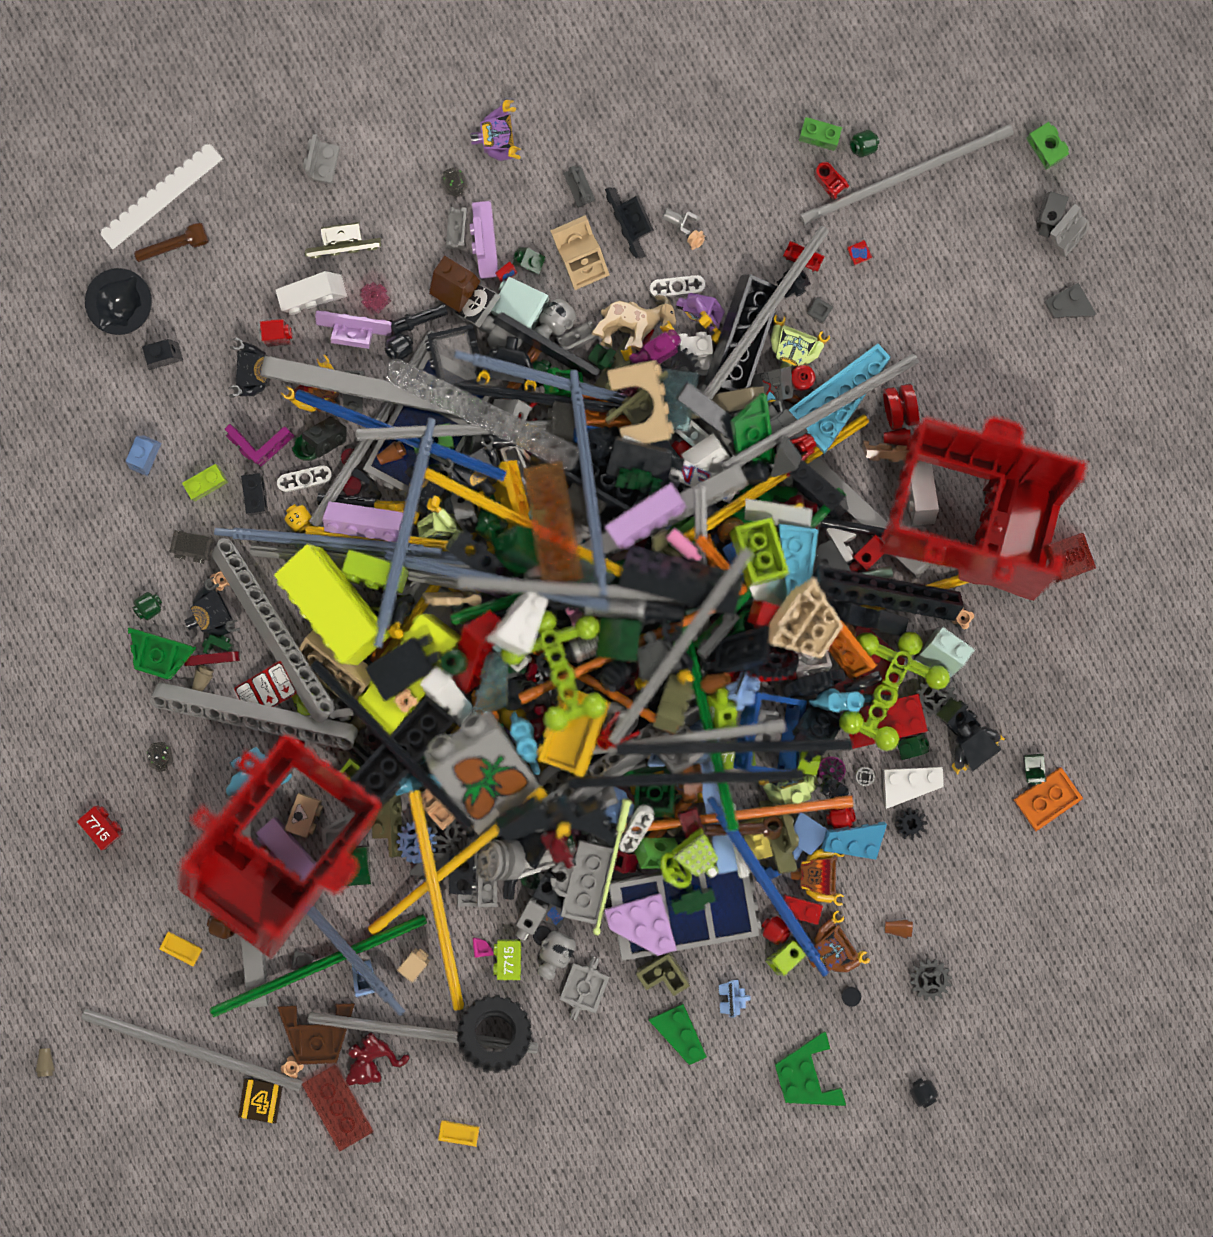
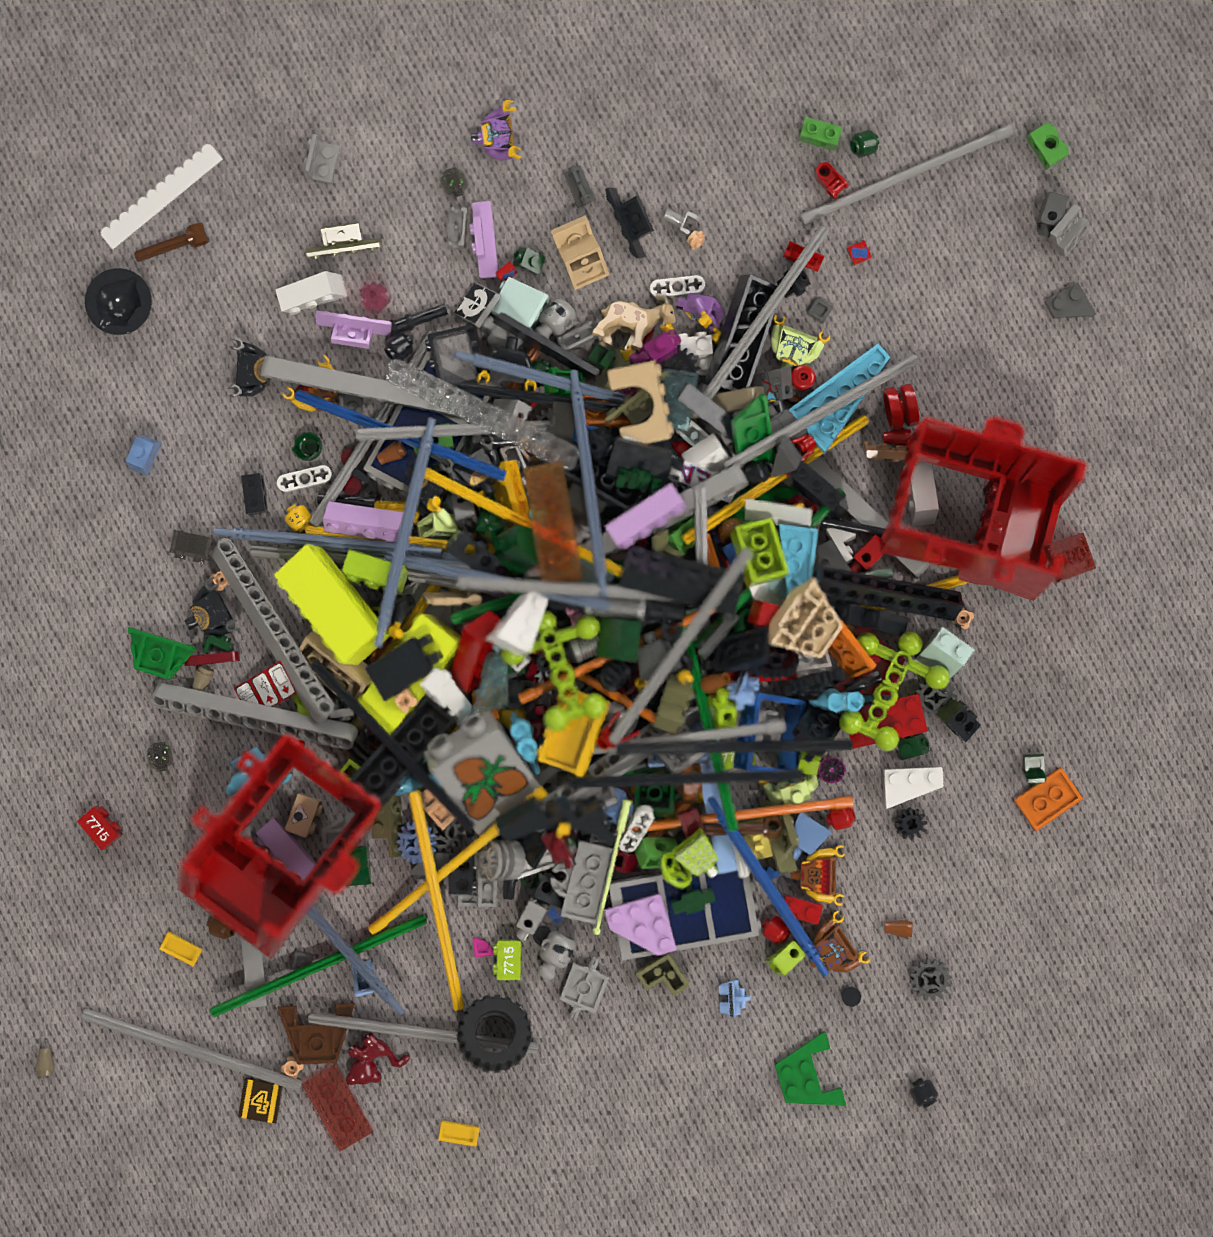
dark green head [132,592,162,621] -> none
black torso [142,339,184,370] -> none
lime brick [182,464,229,502] -> none
magenta bracket [224,424,295,467] -> none
red brick [260,319,293,347] -> none
pearl dark grey bracket [302,416,346,458] -> none
tan brick [397,948,430,983] -> none
reddish brown slope [429,256,481,313] -> none
dark green head [440,649,468,675] -> none
green wing [648,1003,707,1065] -> none
bright pink cylinder [666,529,702,562] -> none
orange axle [695,535,748,595] -> none
black hinge [814,775,849,799] -> none
dark azure wing [822,821,887,860] -> none
light grey wheel [854,767,875,786] -> none
black torso [952,722,1005,775] -> none

